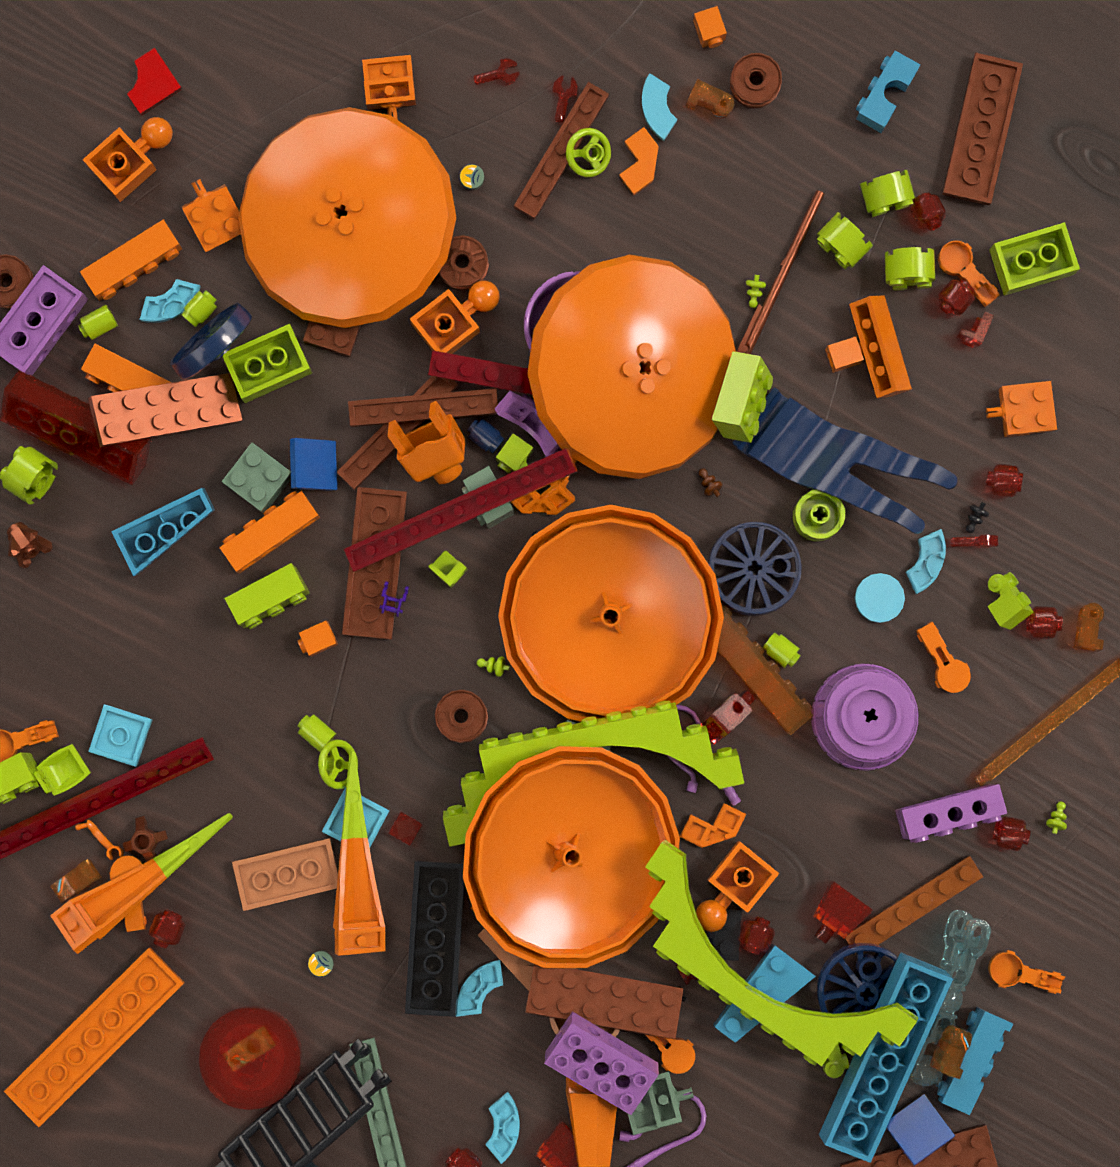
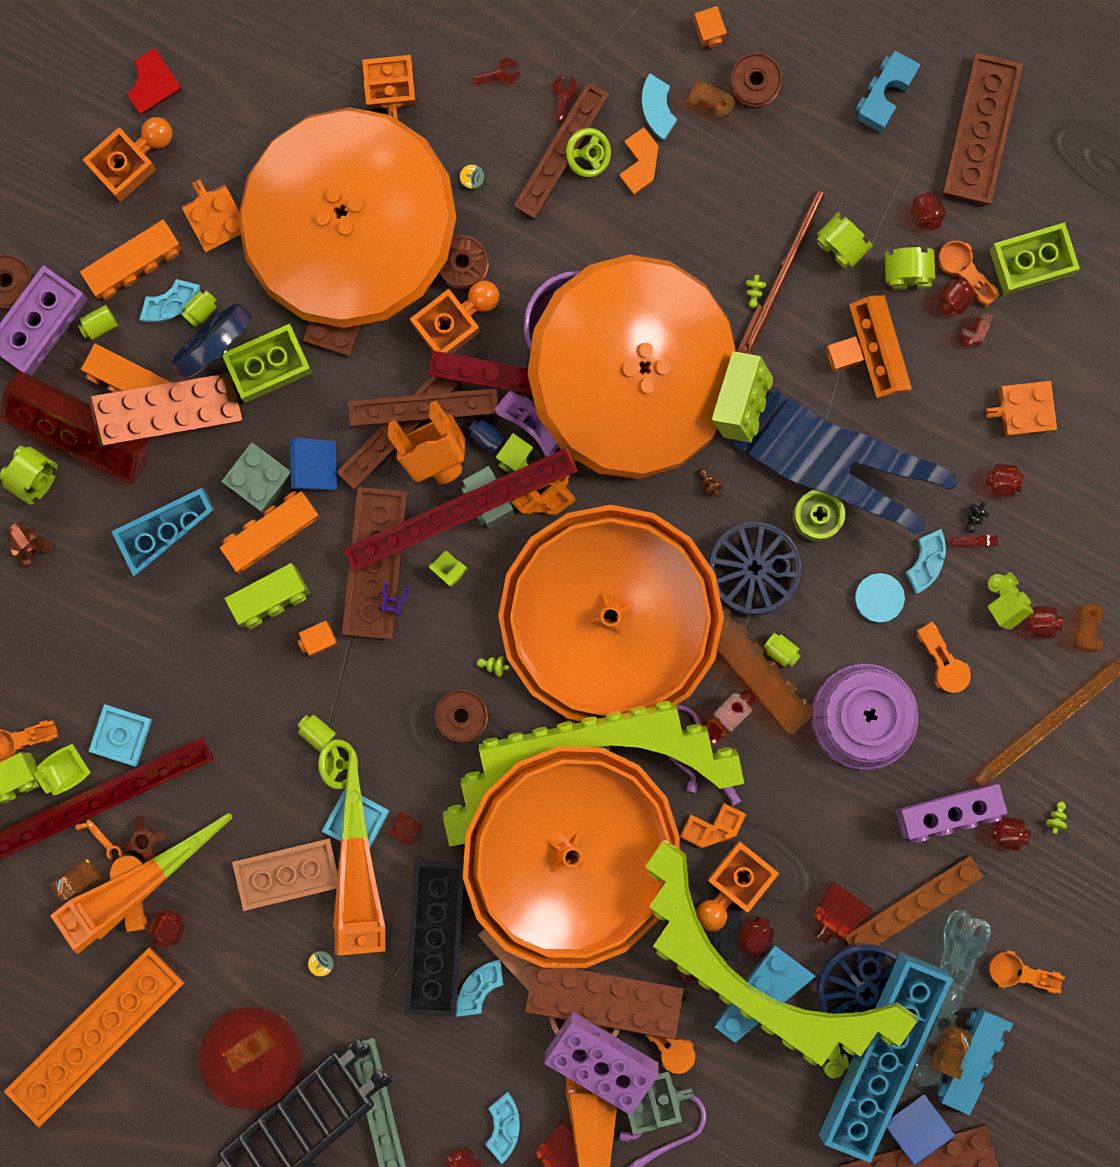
lime brick [860,170,915,217] -> none

